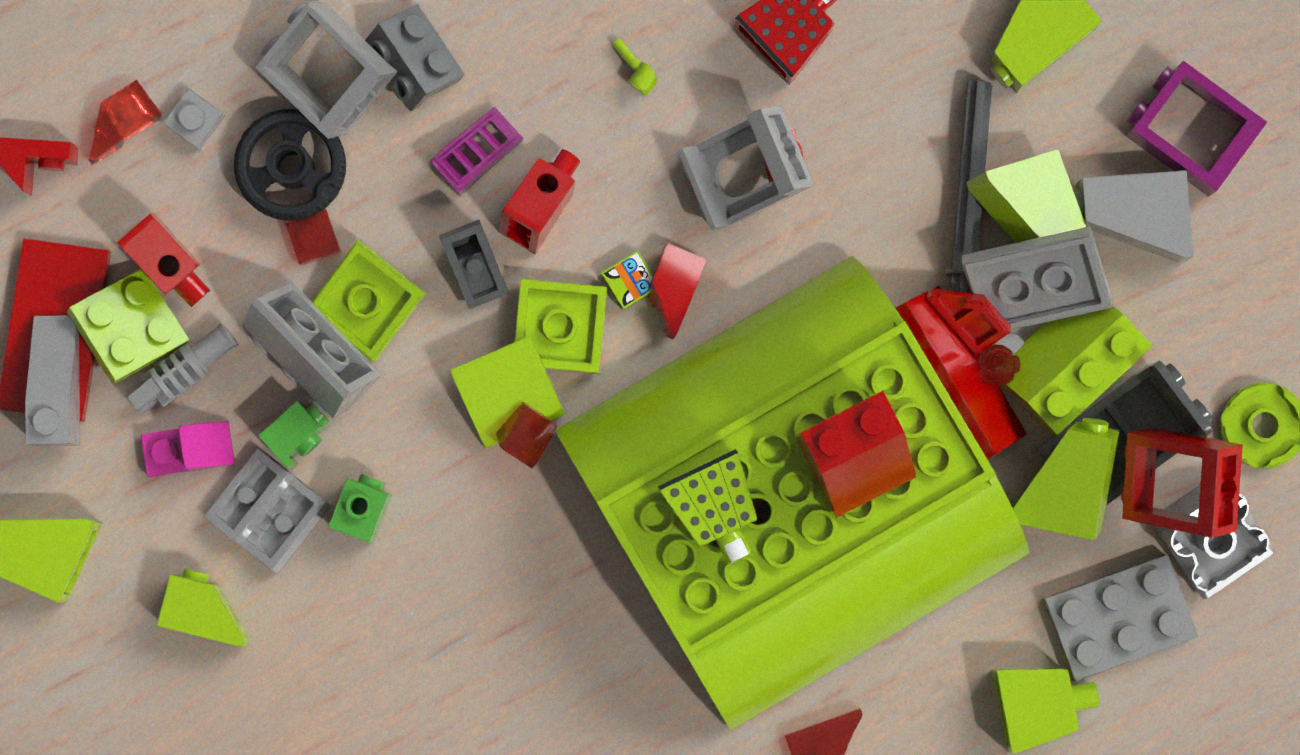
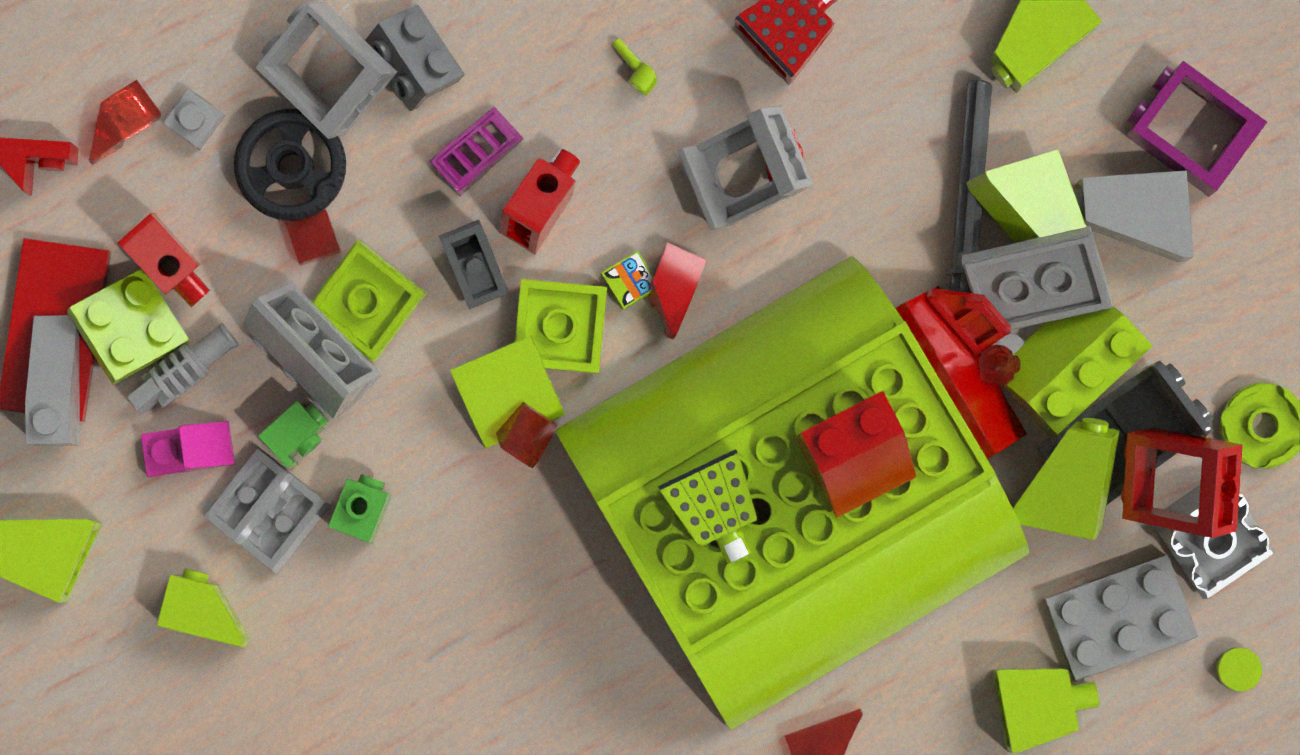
none -> lime tile [1216,647,1262,691]

